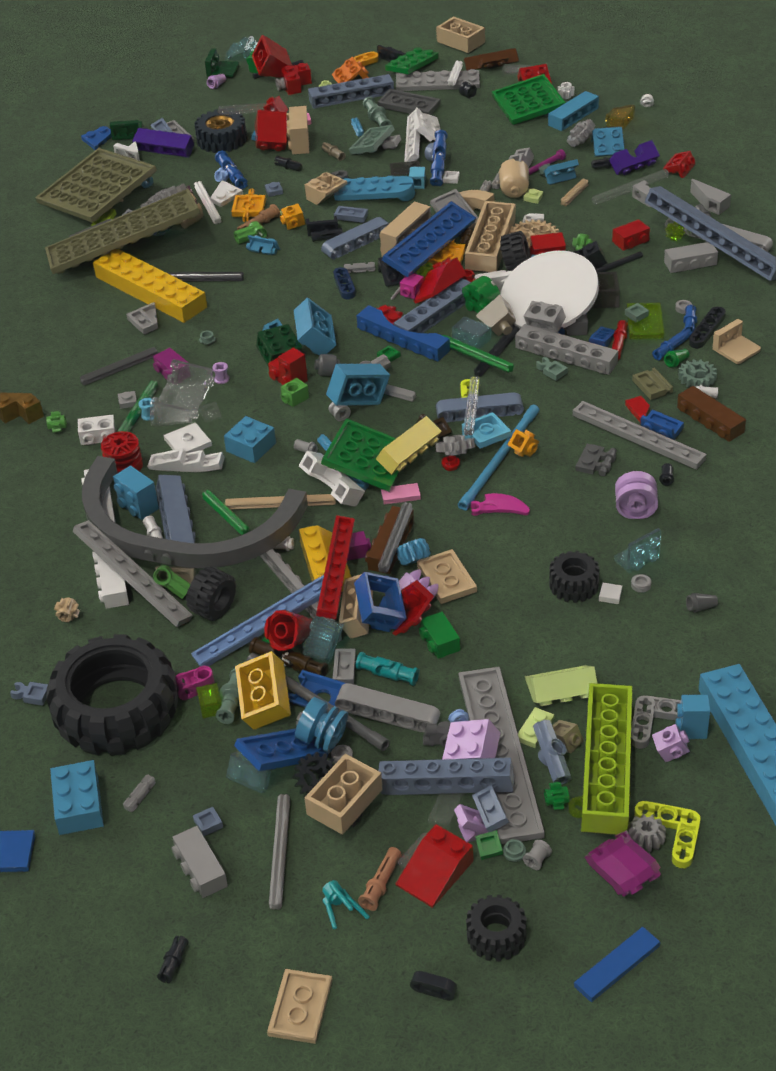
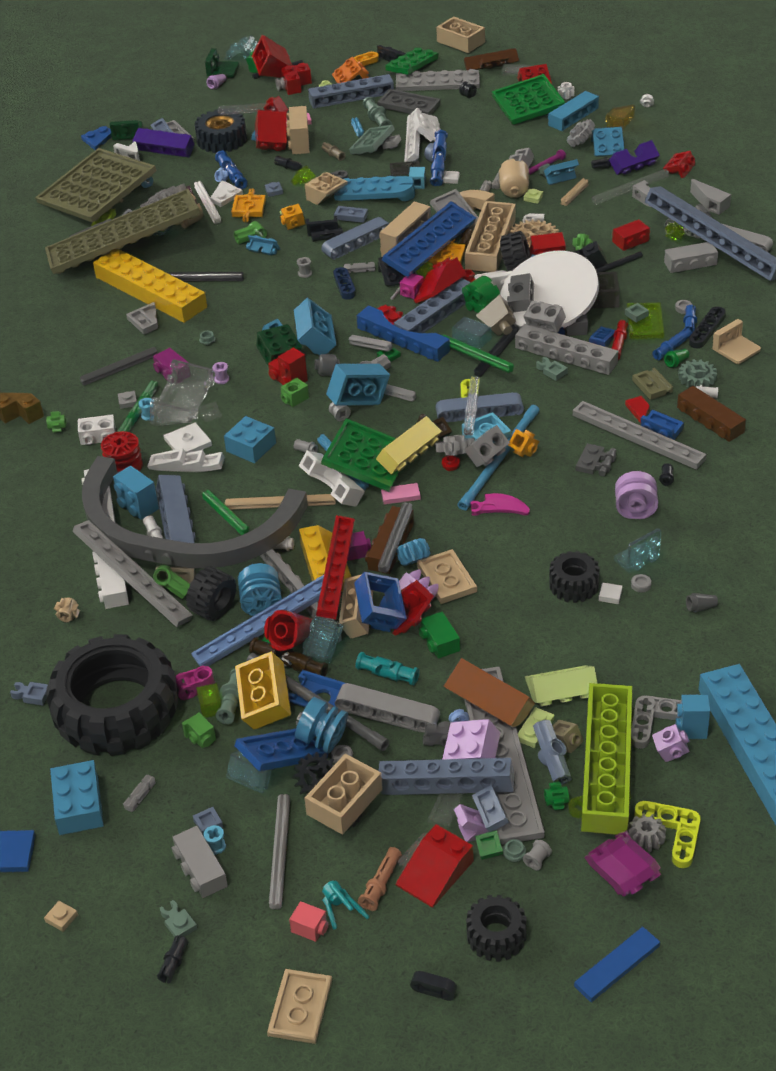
medium nougat pin [237,204,280,230] -> none
light grey plate [333,649,356,684] -> none
white axle [448,60,463,86] -> none
none -> tan plate [44,901,78,932]
none -> sand green plate [160,900,197,940]
none -> bright green brick [182,712,216,748]
none -> medium azure bush [204,825,226,855]
none -> dark azure wheel [238,563,282,616]
none -> coral brick [289,901,328,942]
none -> clear neon green bracket [291,165,316,185]
none -> light grey bush [297,257,312,278]
none -> light grey axle [348,335,393,352]
none -> dark orange brick [444,658,535,727]
none -> light grey brick [464,425,510,467]
none -> dark grey brick [507,273,534,312]

